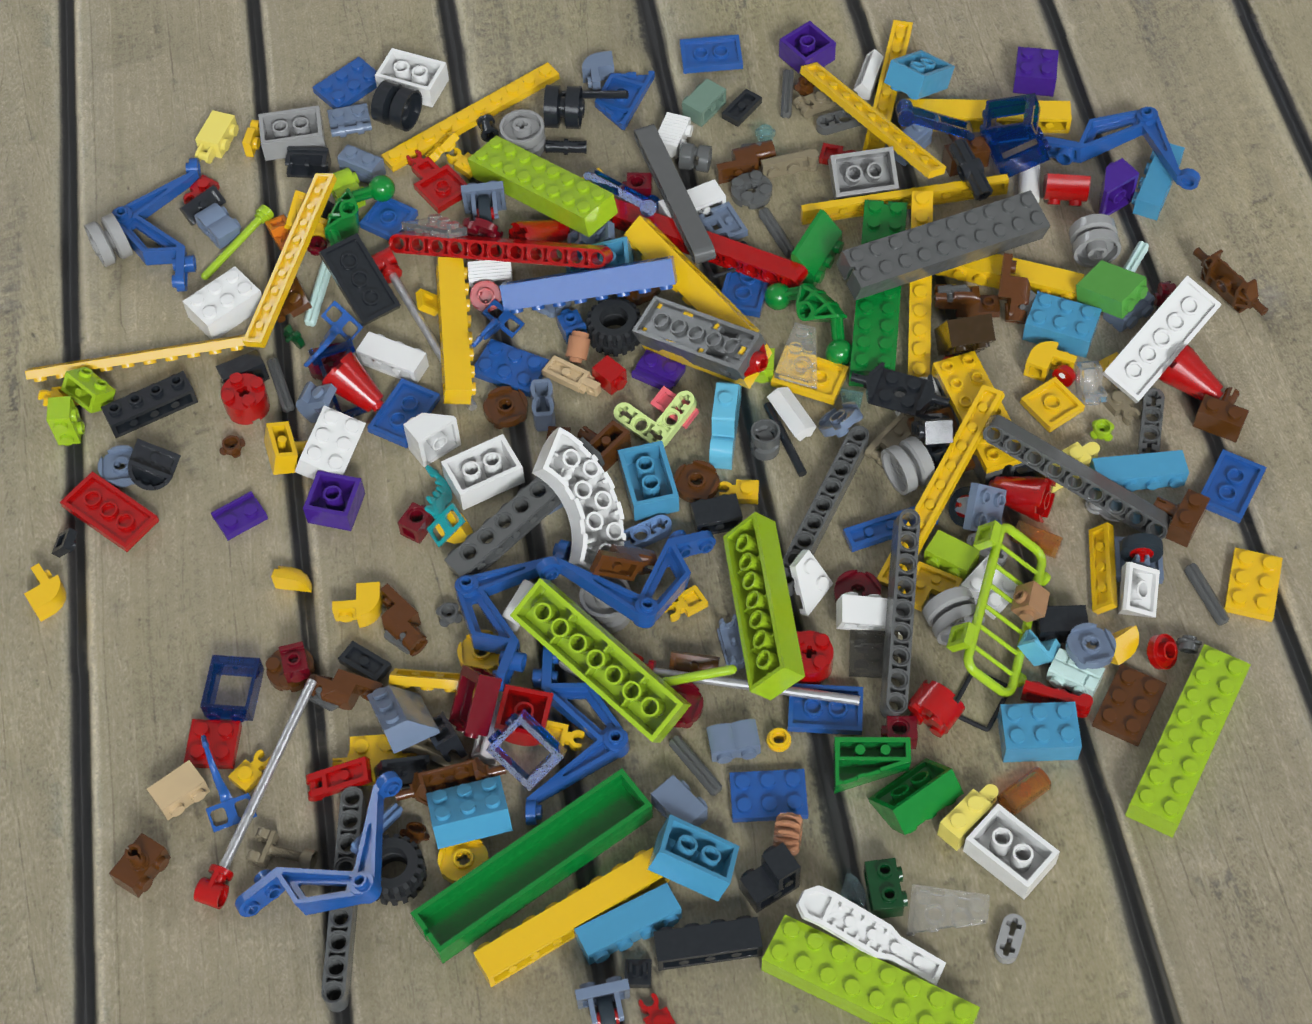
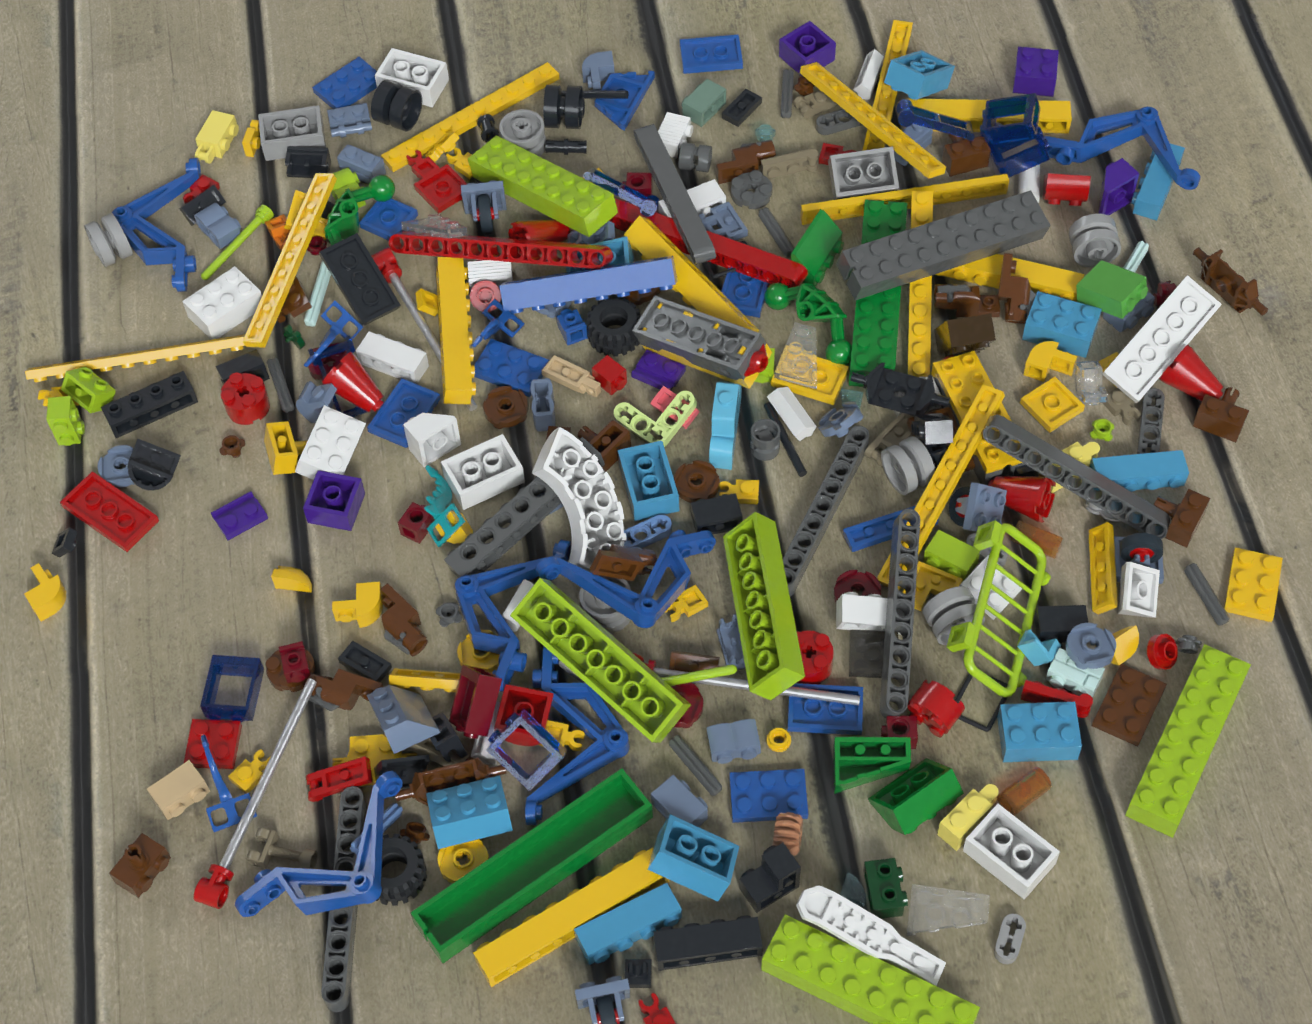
dark red plate [460,217,503,246] -> none
nougat brick [565,330,591,364] -> none
white wing [789,549,833,616] -> none
black piece [949,138,993,201] -> none
medium nougat brick [1011,581,1050,622] -> none
red tile [1052,364,1076,387] -> none
blue plate [1201,449,1267,524] -> none

